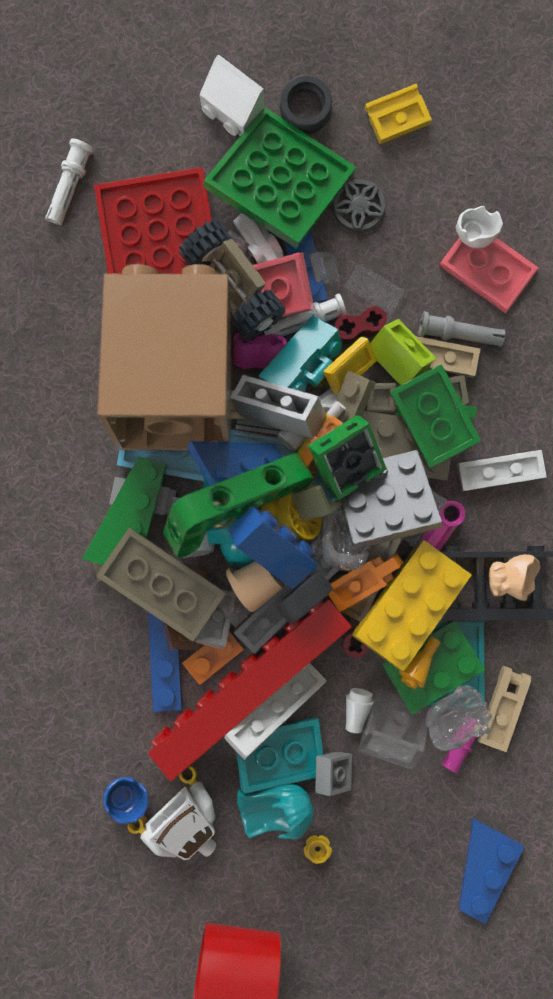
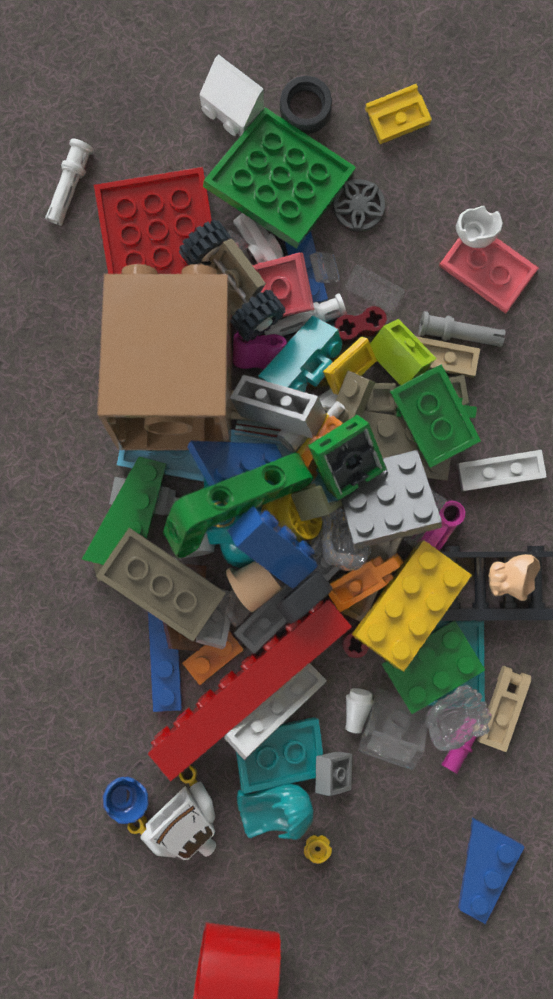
light orange cone [399,637,440,689] -> none

